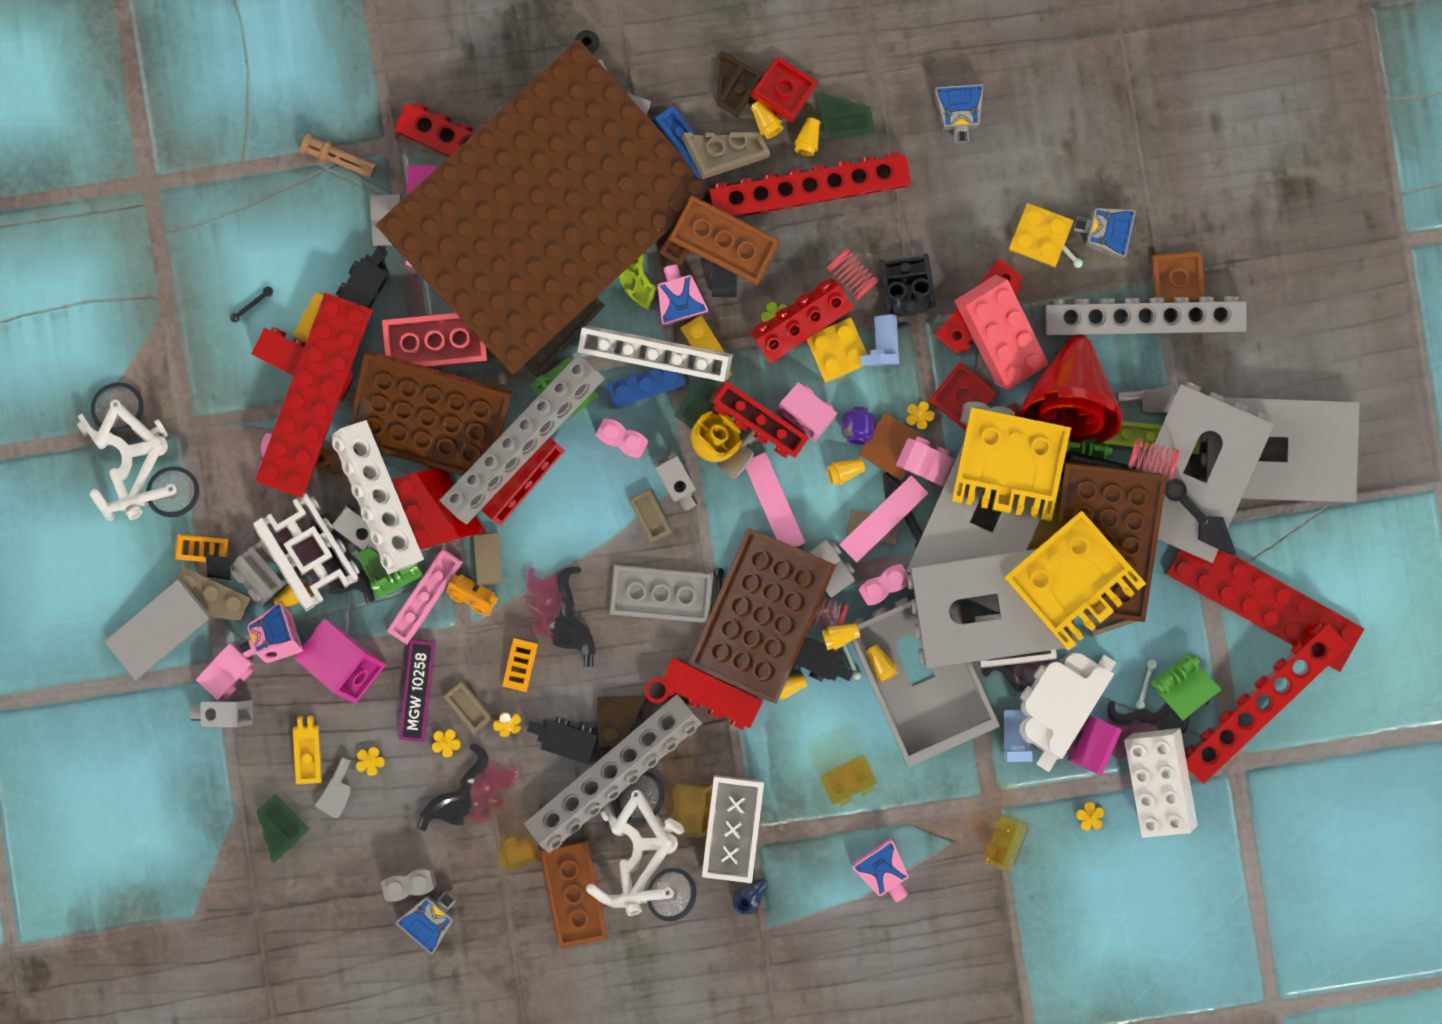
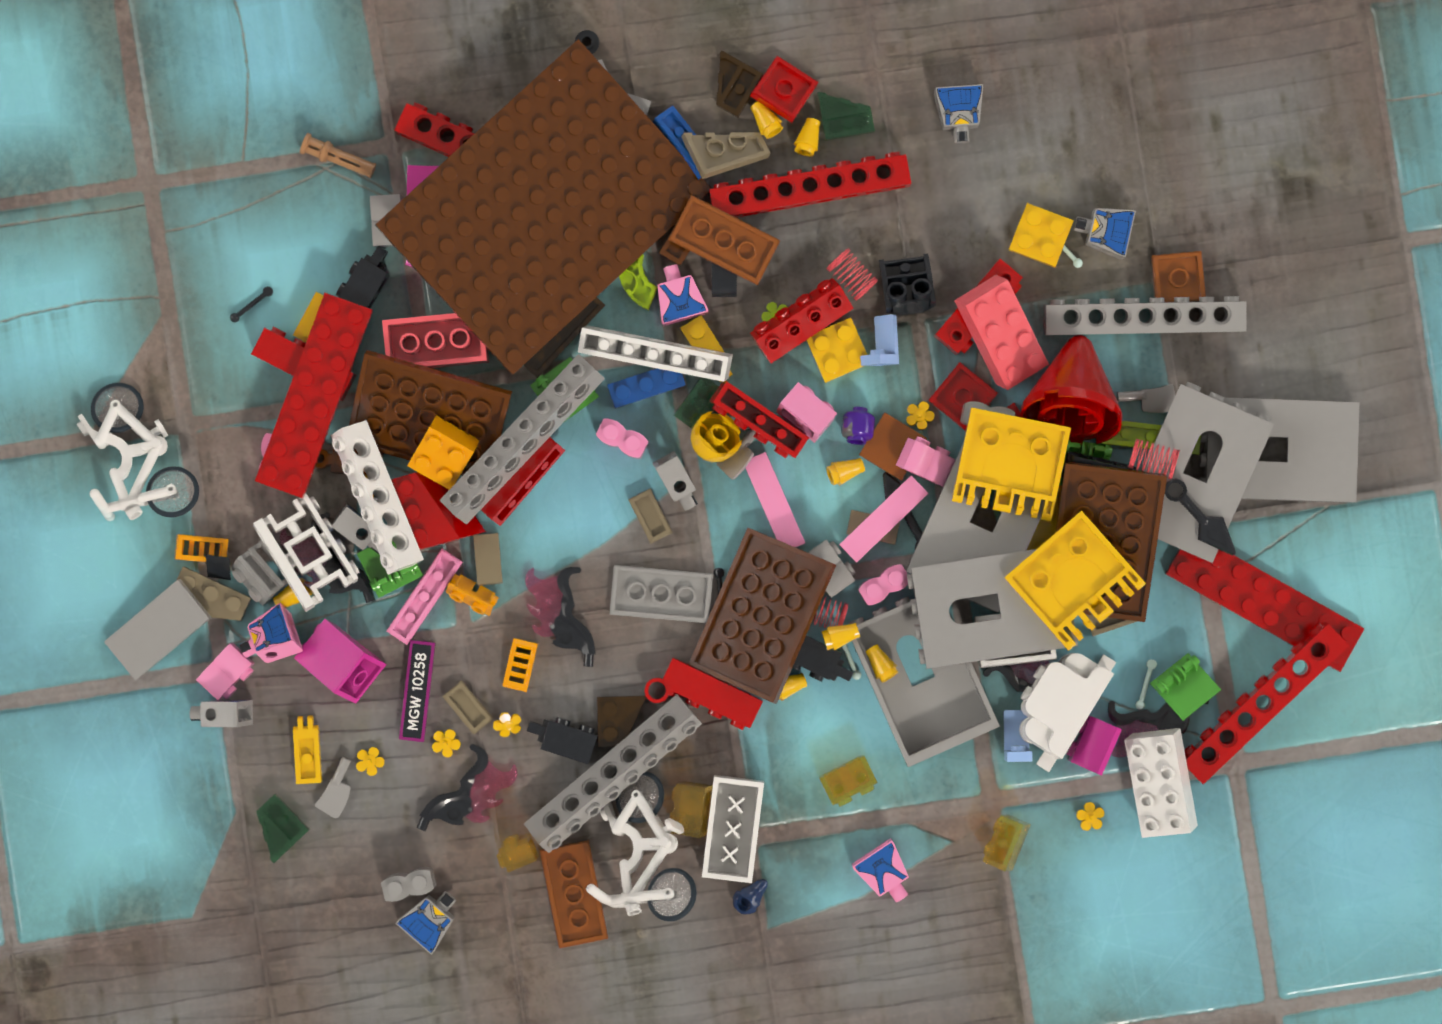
none -> light orange brick [407,416,479,490]

